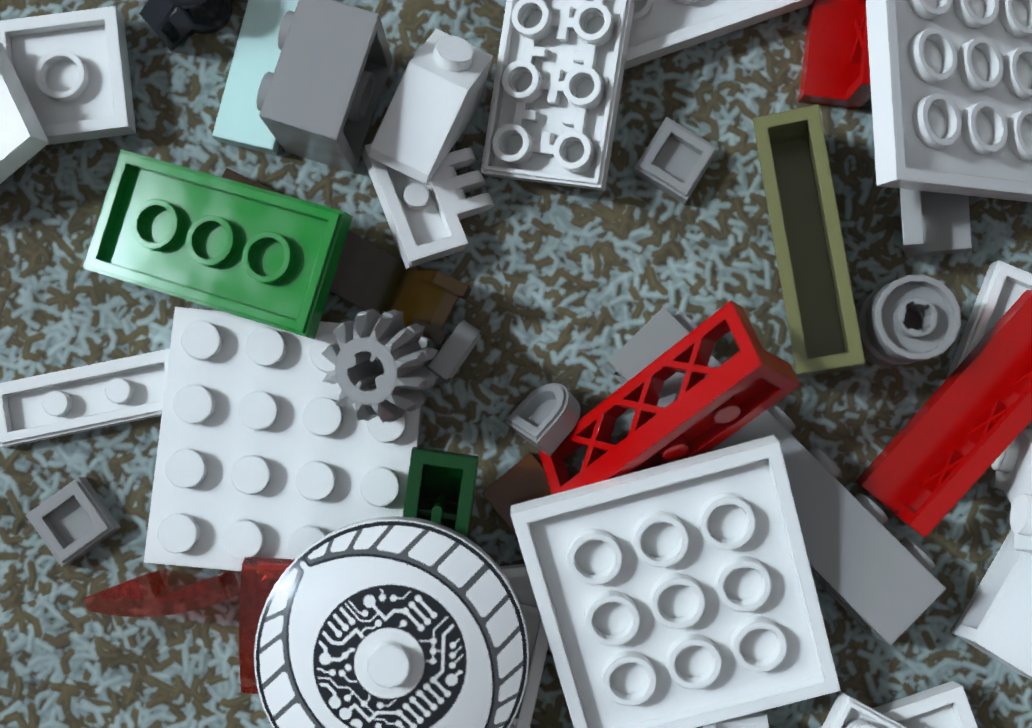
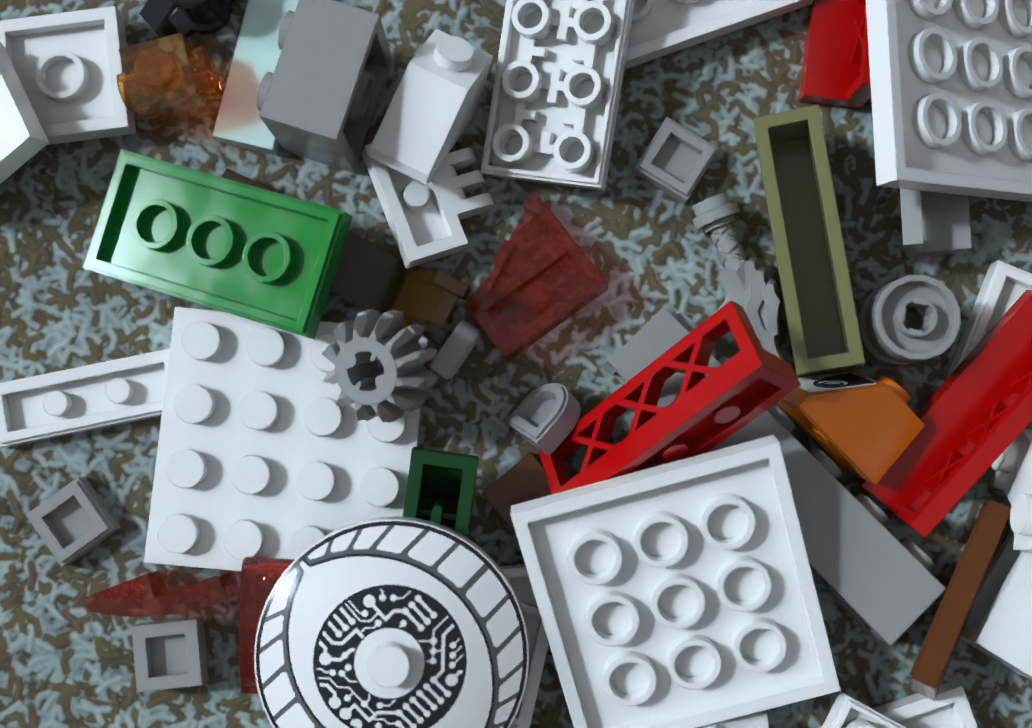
none -> clear orange brick [117,33,223,131]
none -> light grey plate [132,616,209,693]
none -> clear red wing [468,191,608,363]
none -> light grey piece [692,192,786,361]
none -> orange slope [776,371,925,485]
none -> reddish brown tile [909,499,1011,700]

